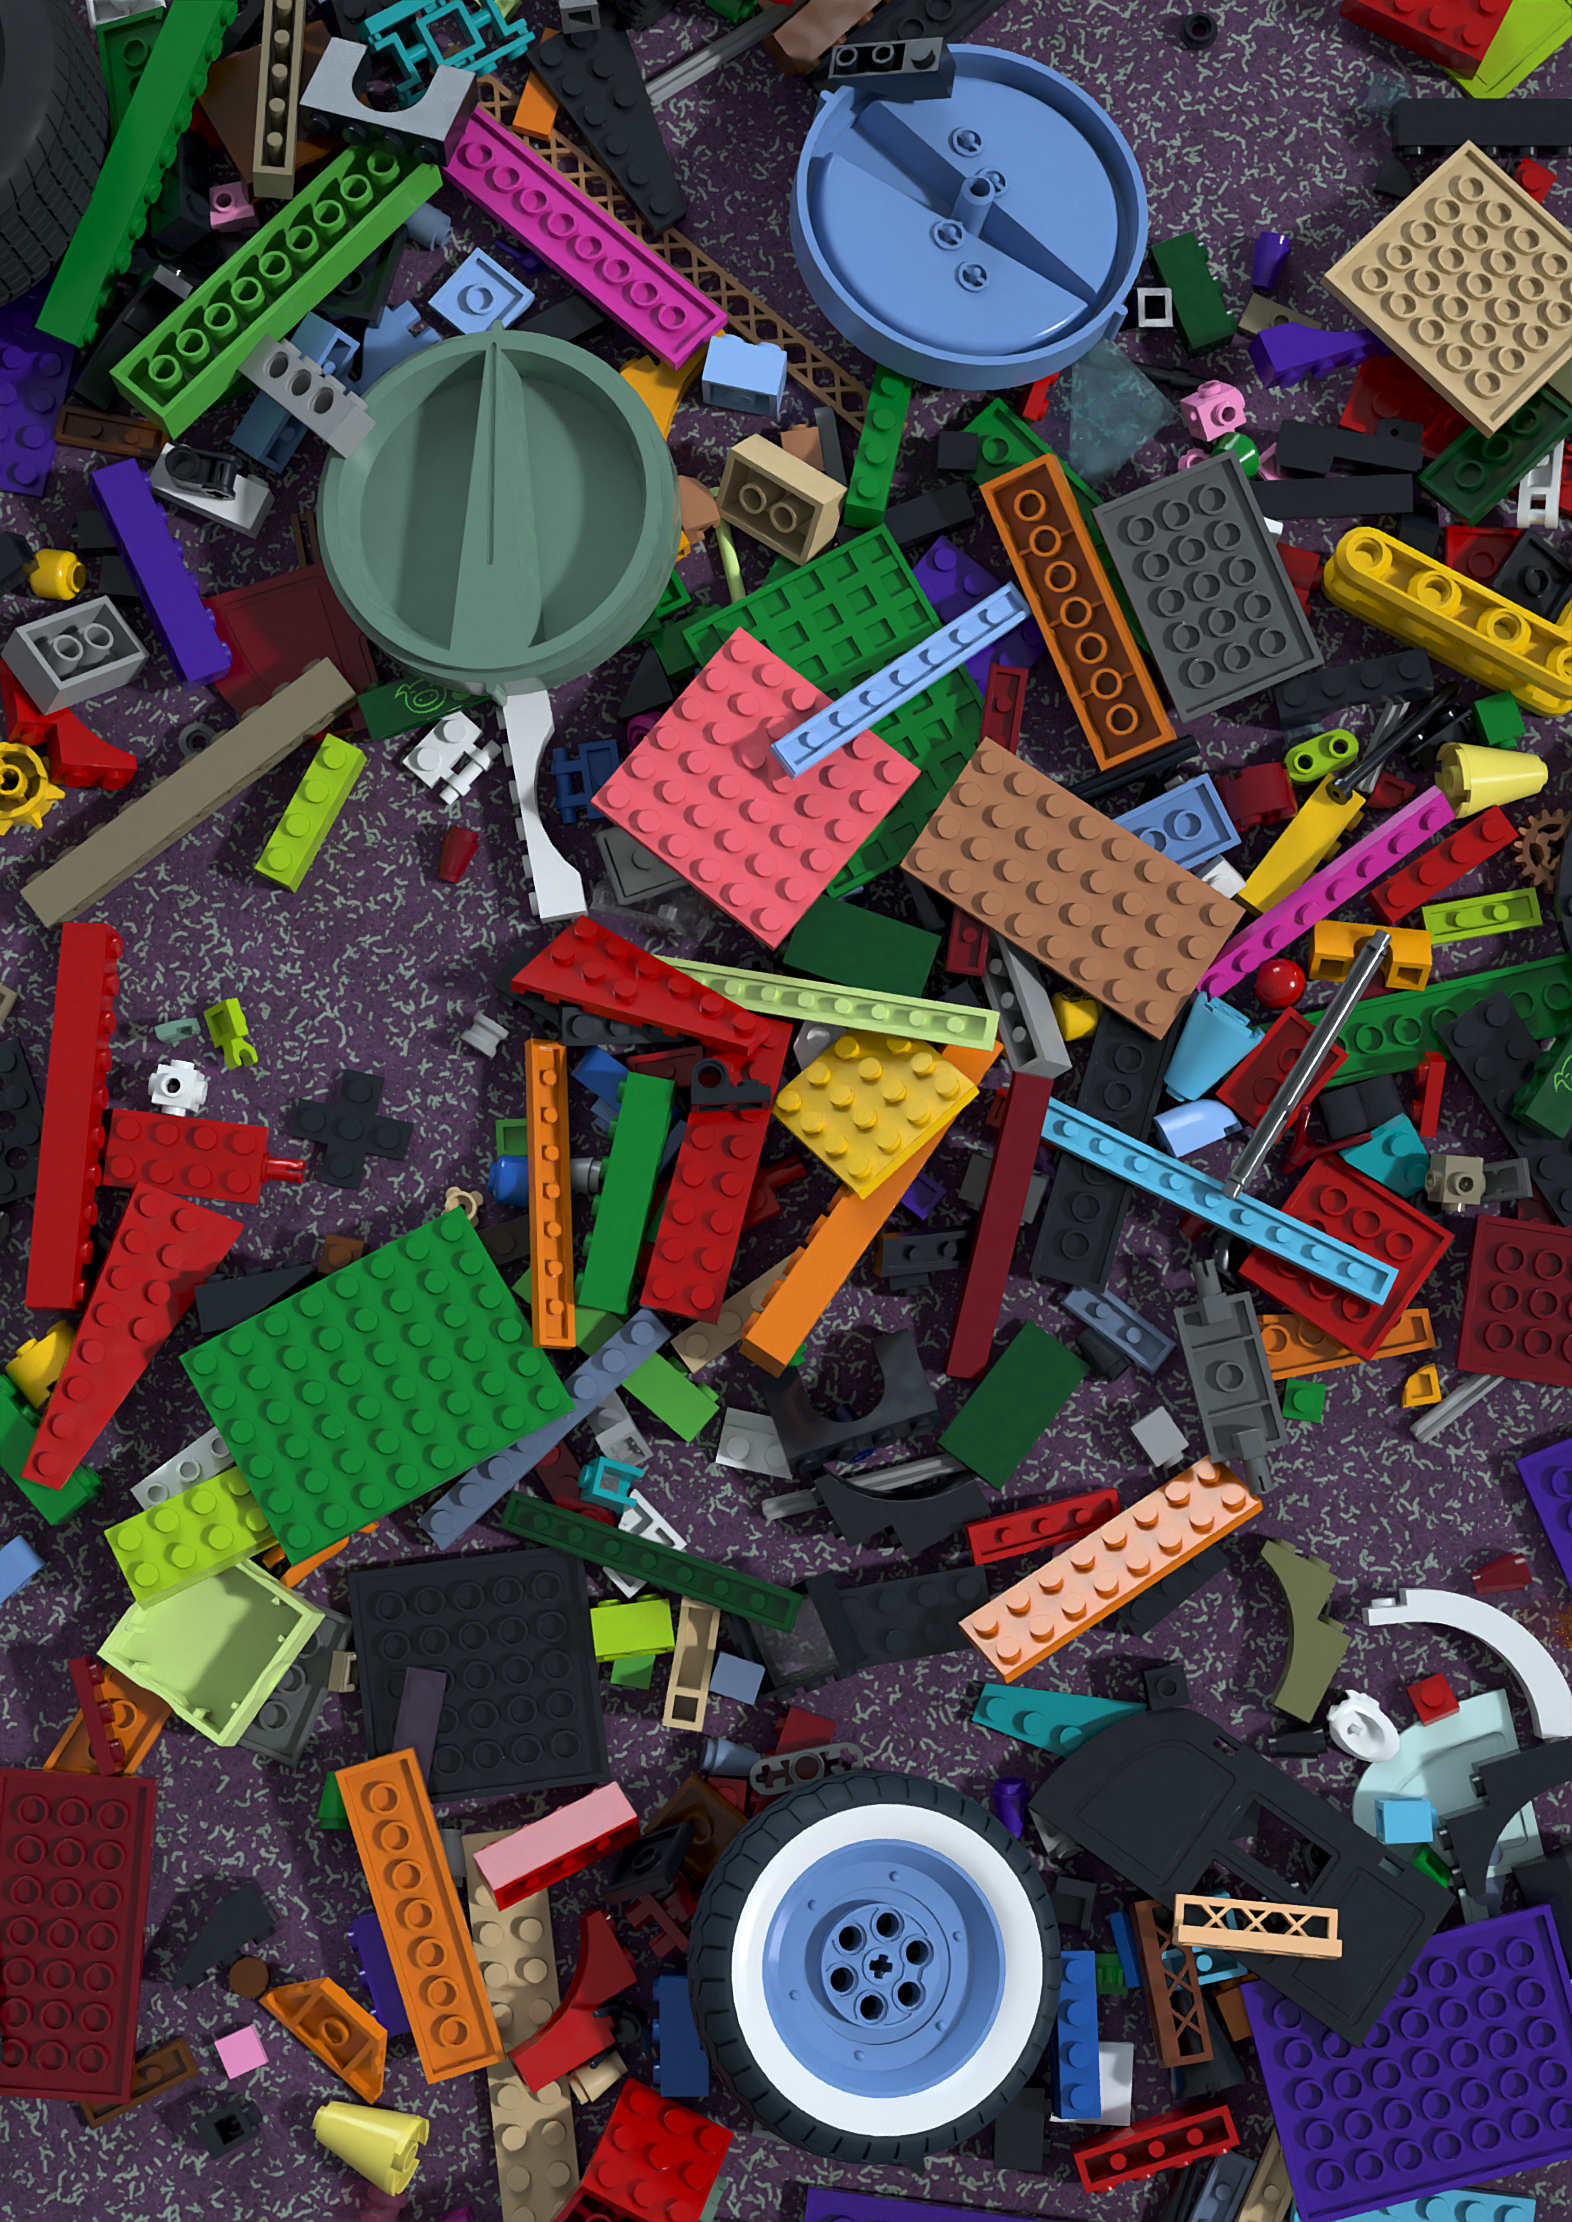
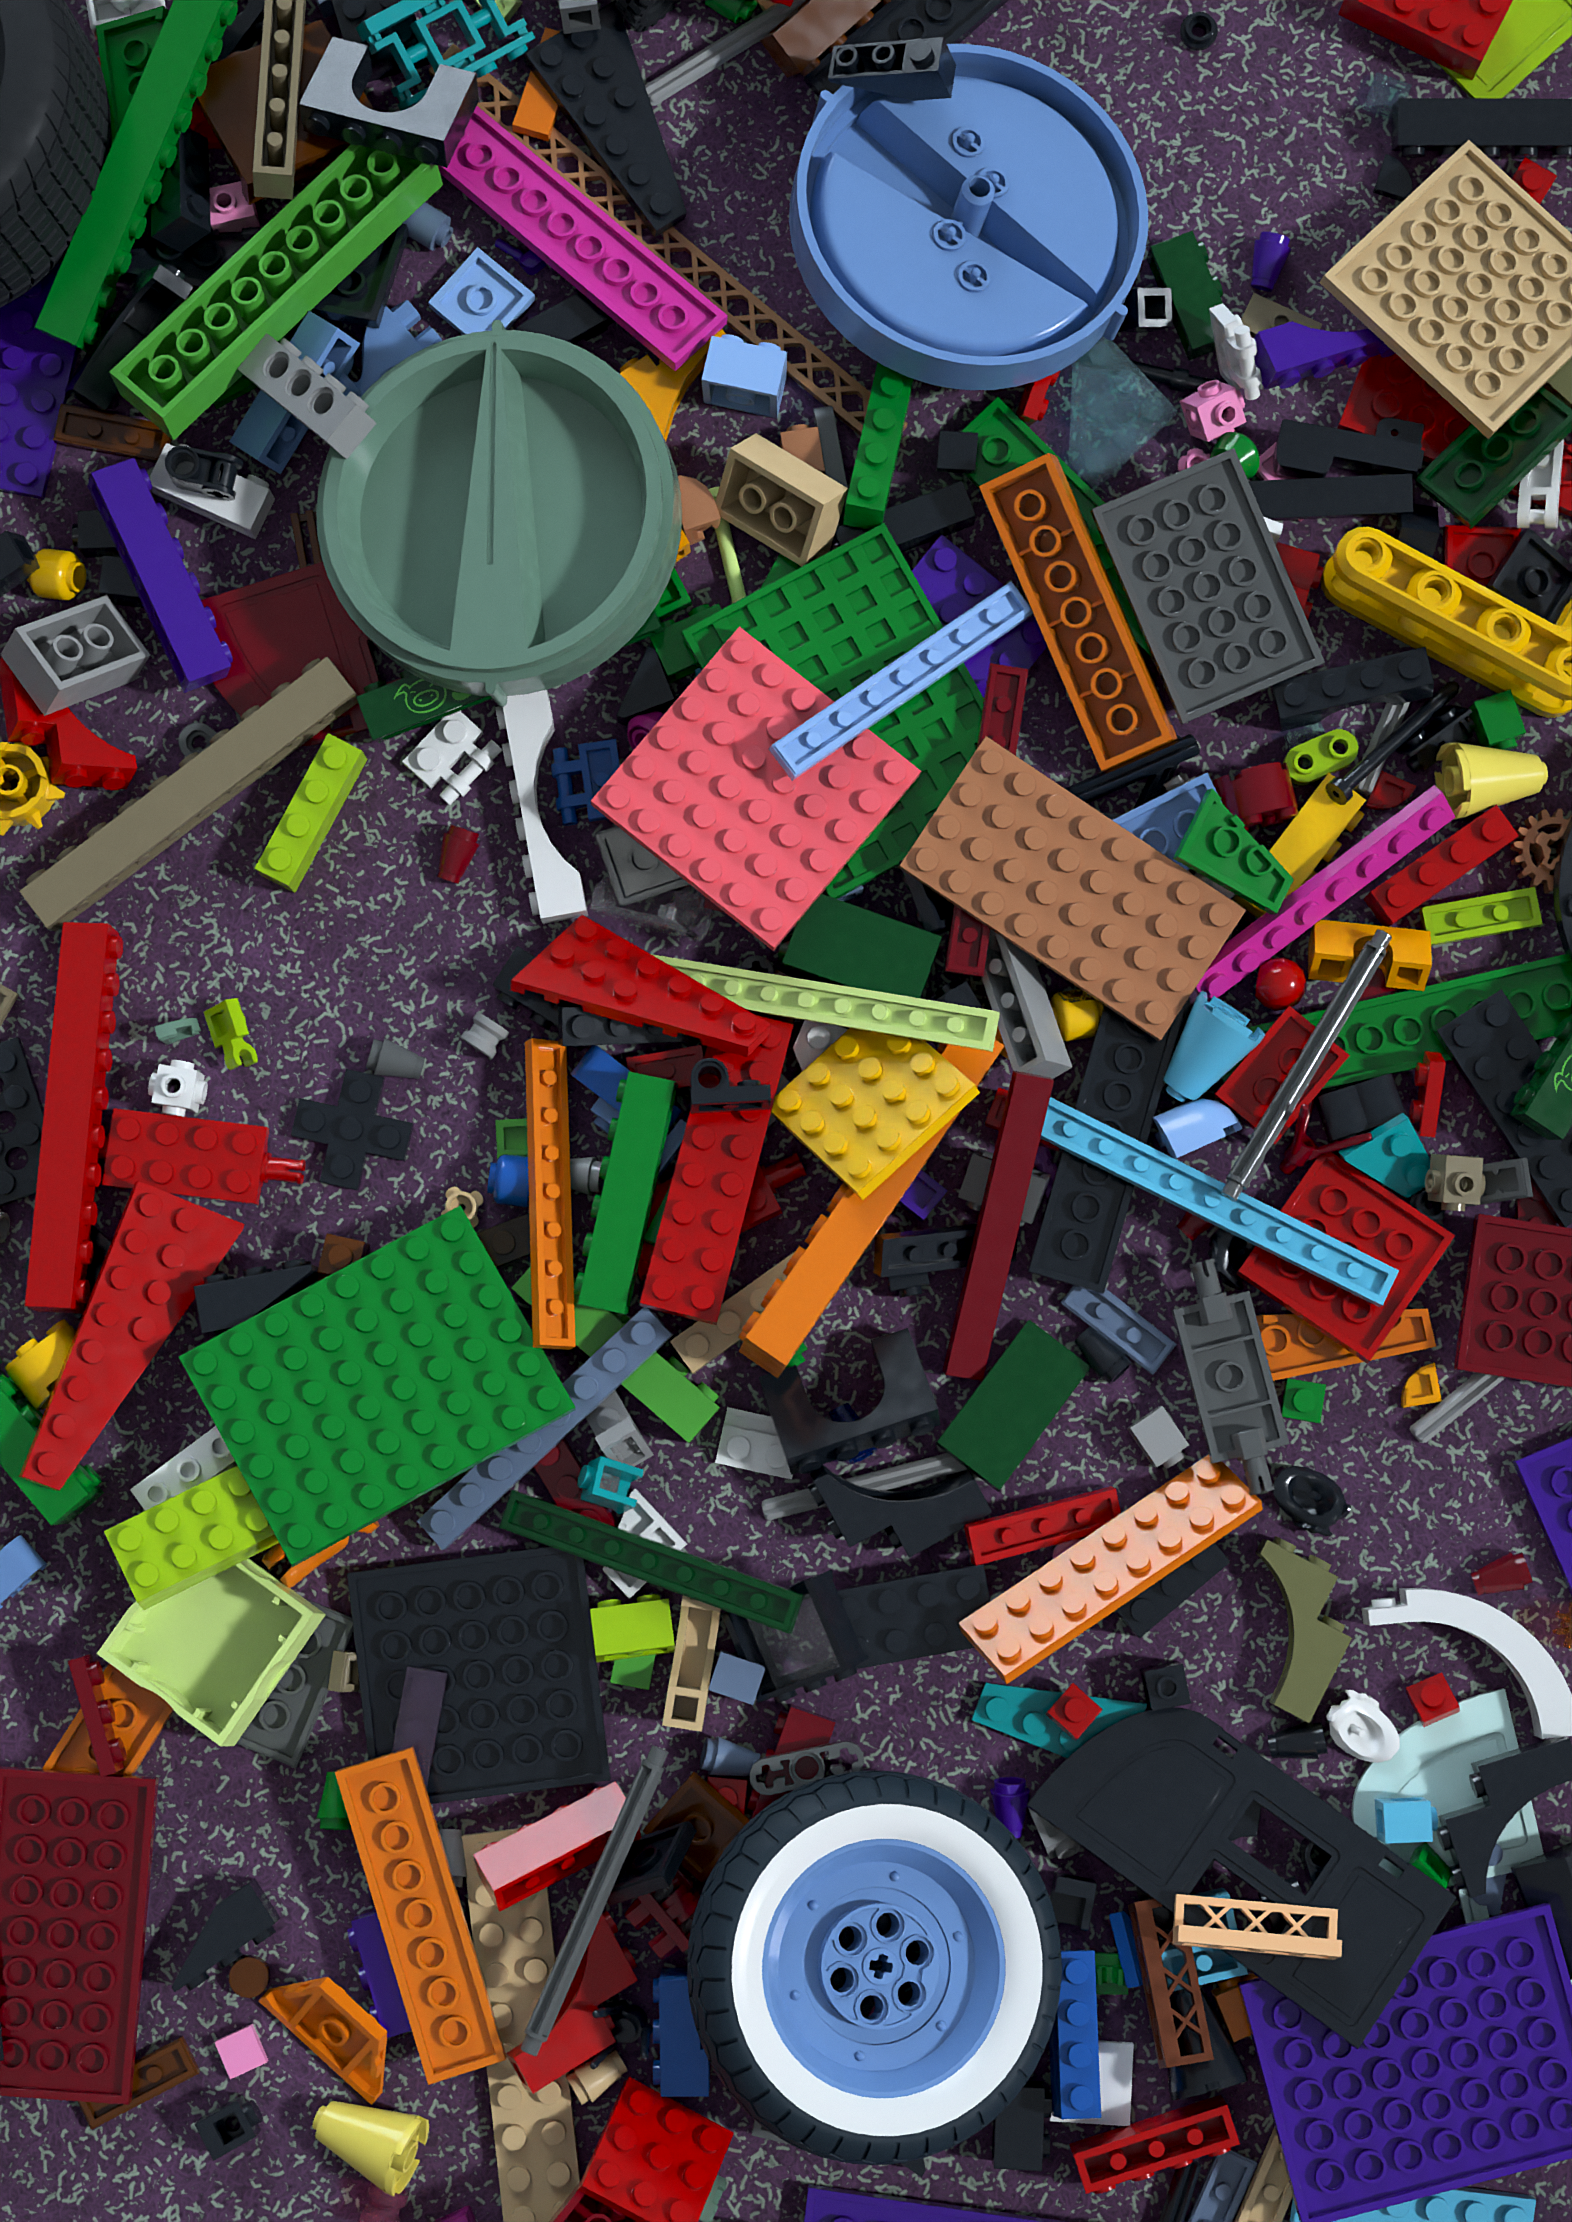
none -> dark grey cone [366,1038,425,1080]
none -> dark grey piece [520,1745,669,2056]
none -> red plate [1045,1683,1103,1741]
none -> green wing [1173,788,1294,915]
none -> white plate [1209,303,1262,400]
none -> black hat [1273,1466,1351,1536]

